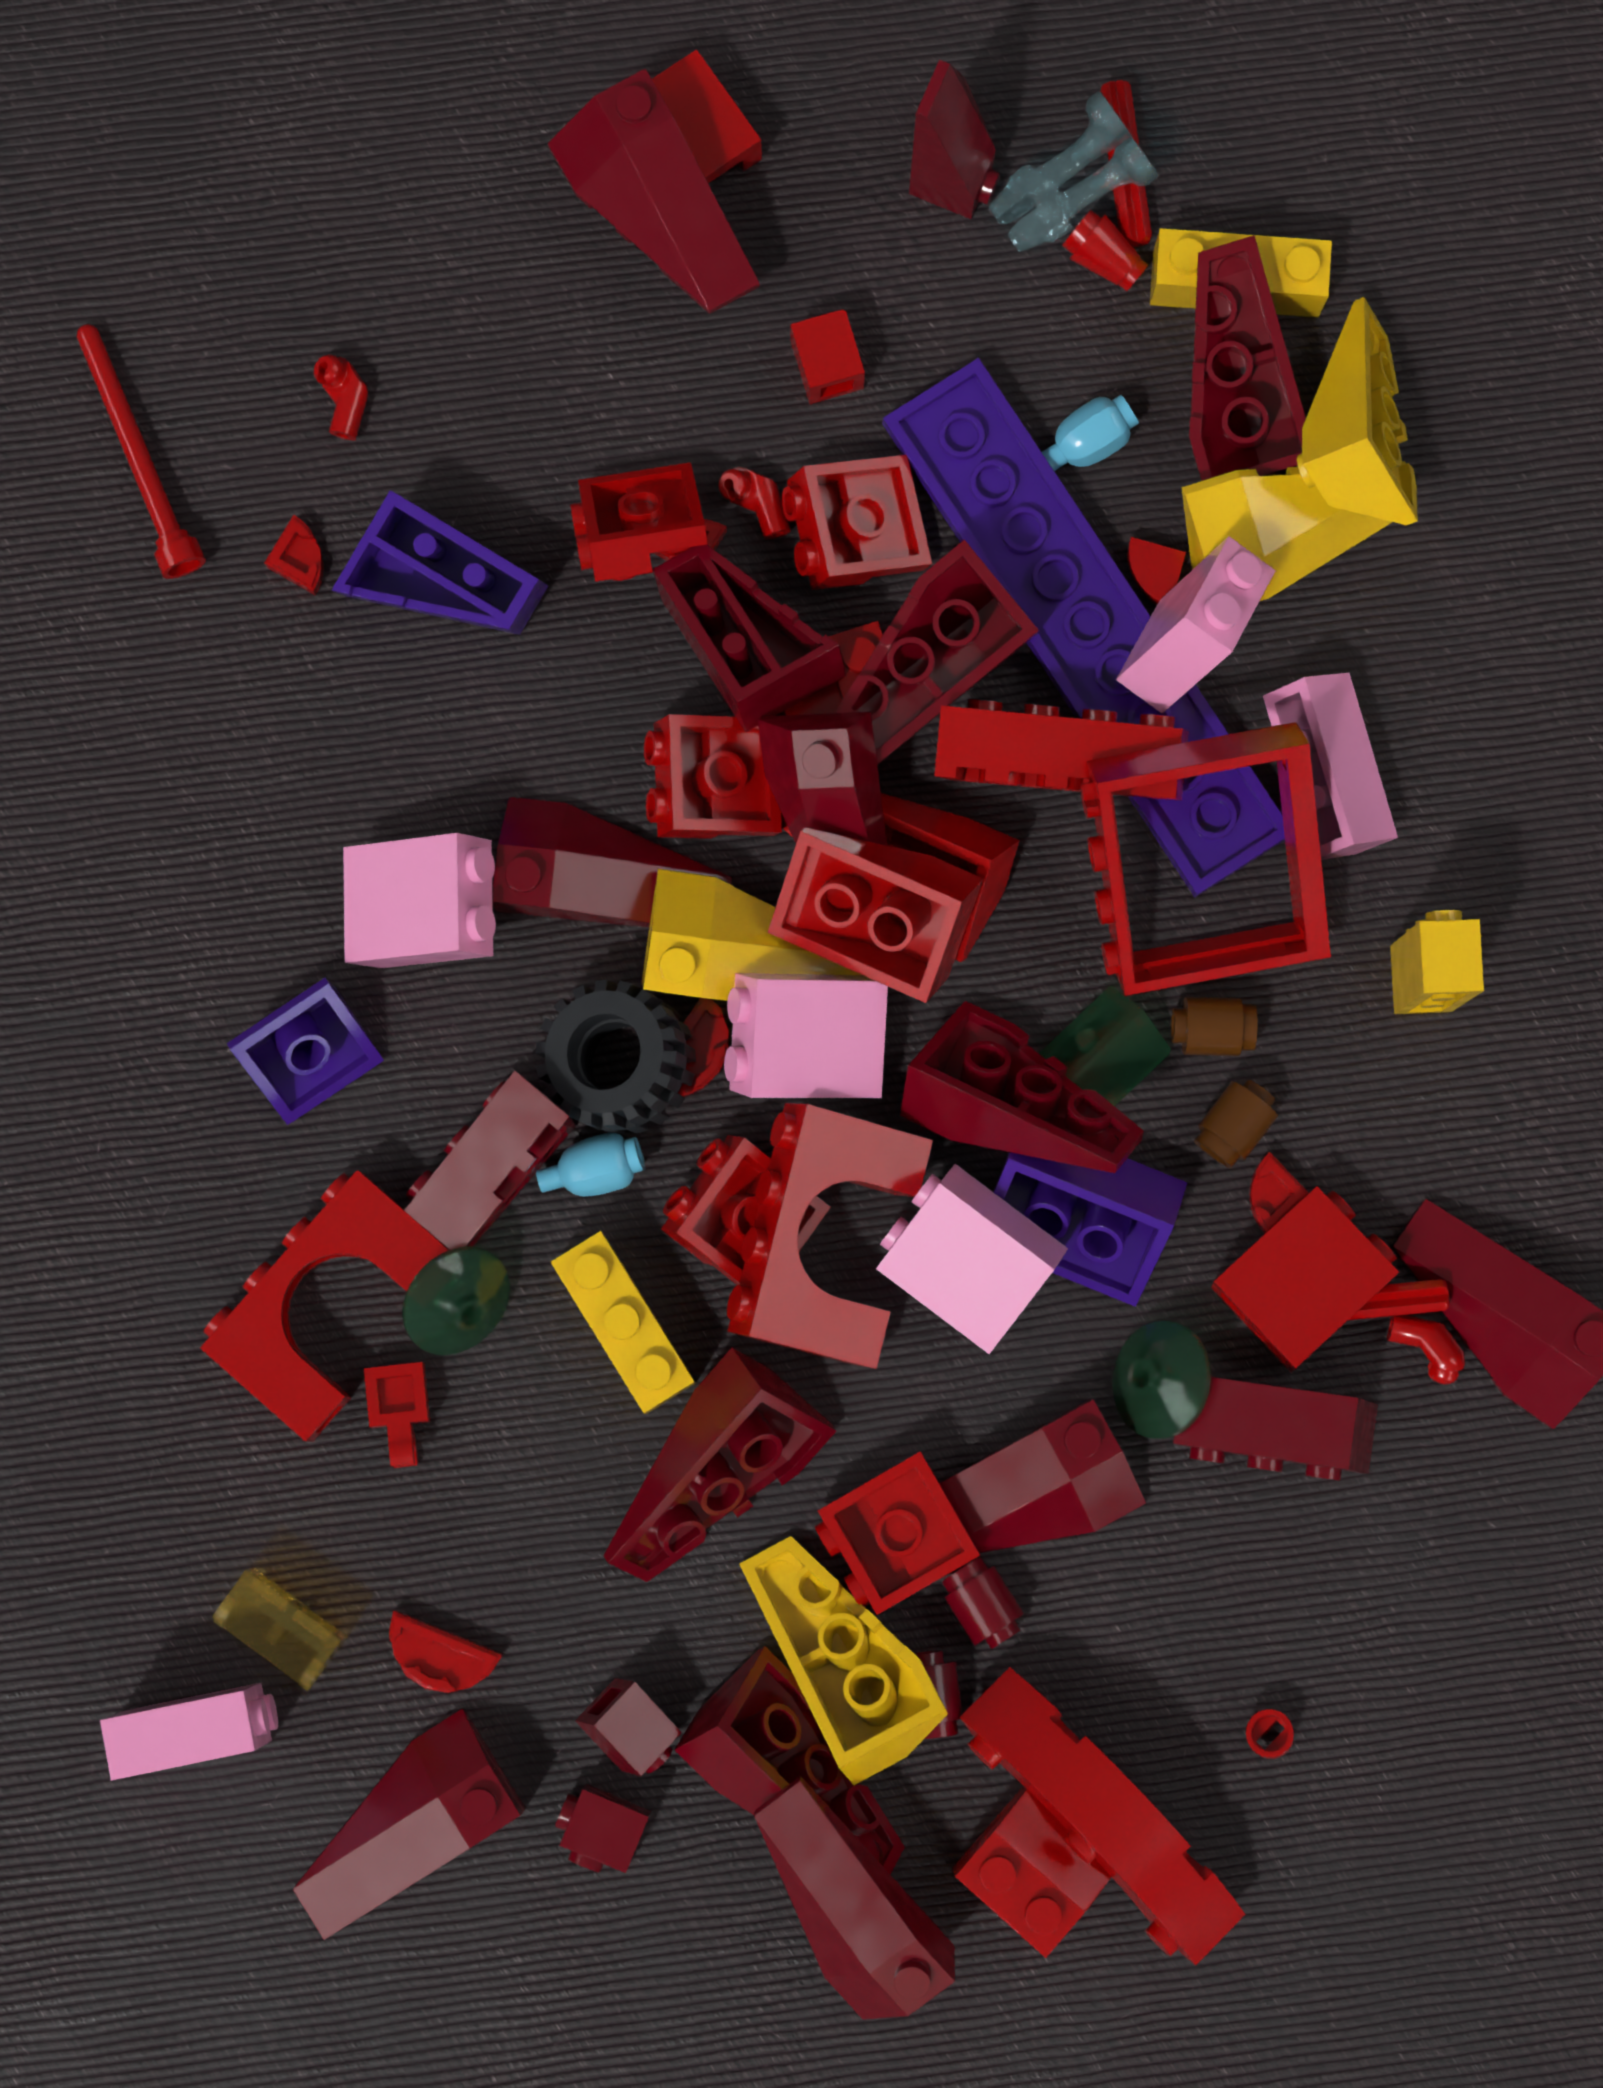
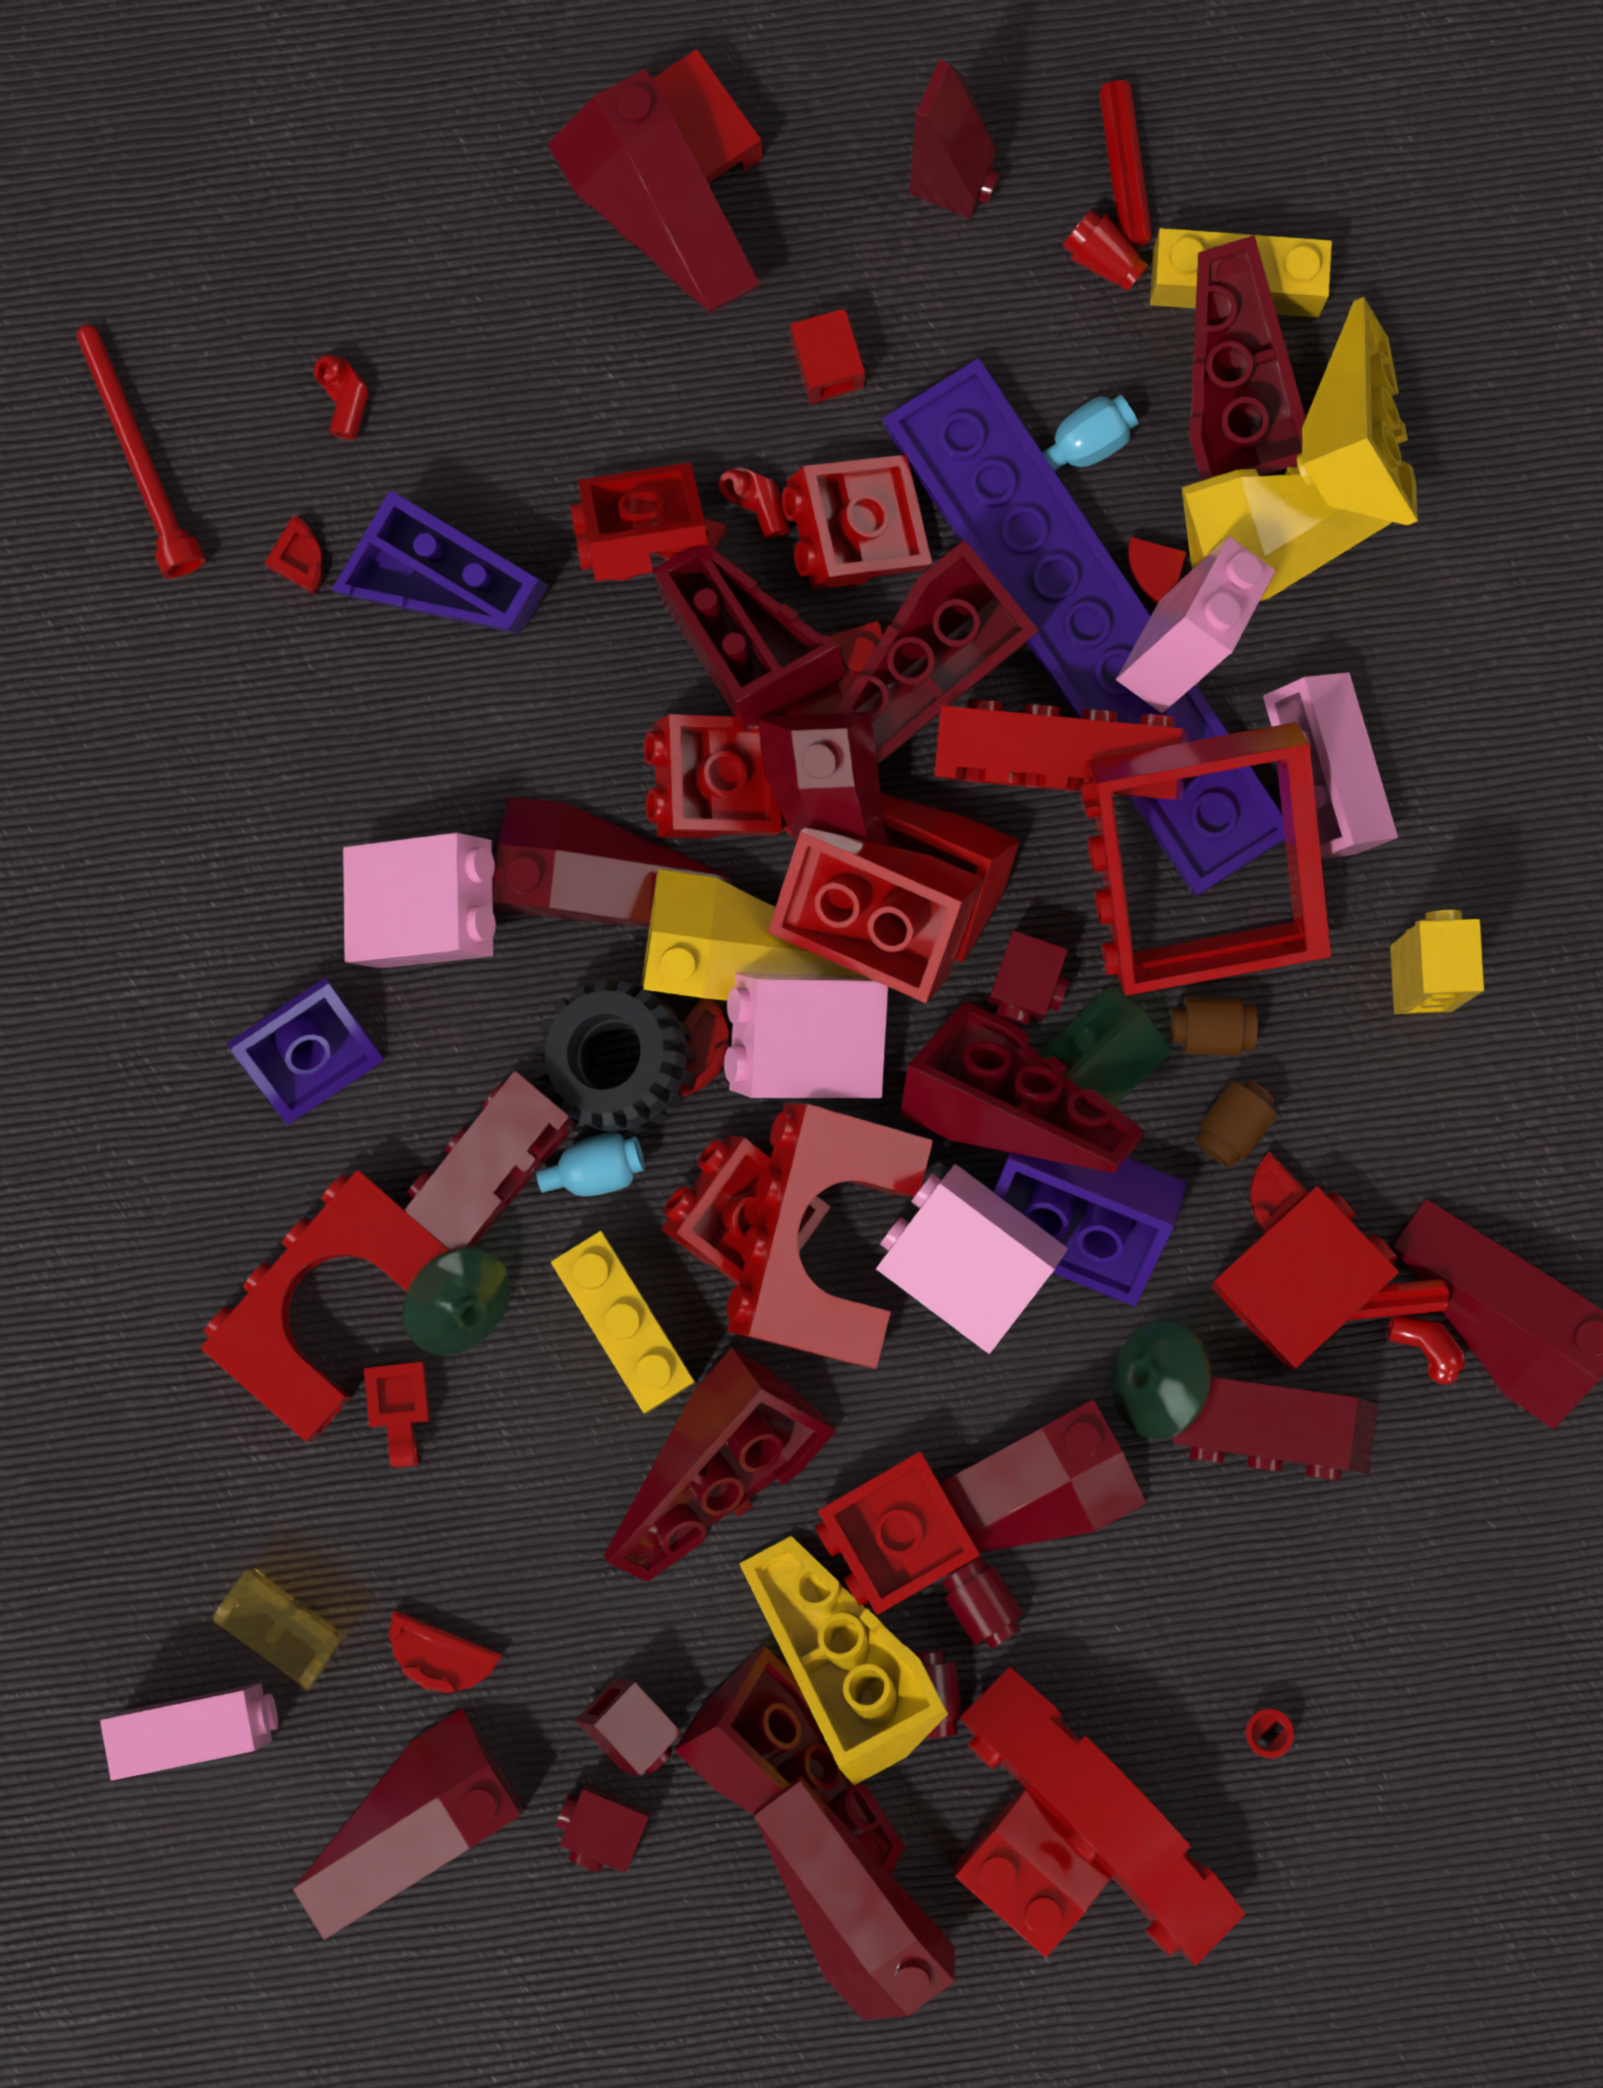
clear light blue piece [989,90,1159,252] -> none
none -> dark red brick [987,931,1070,1026]

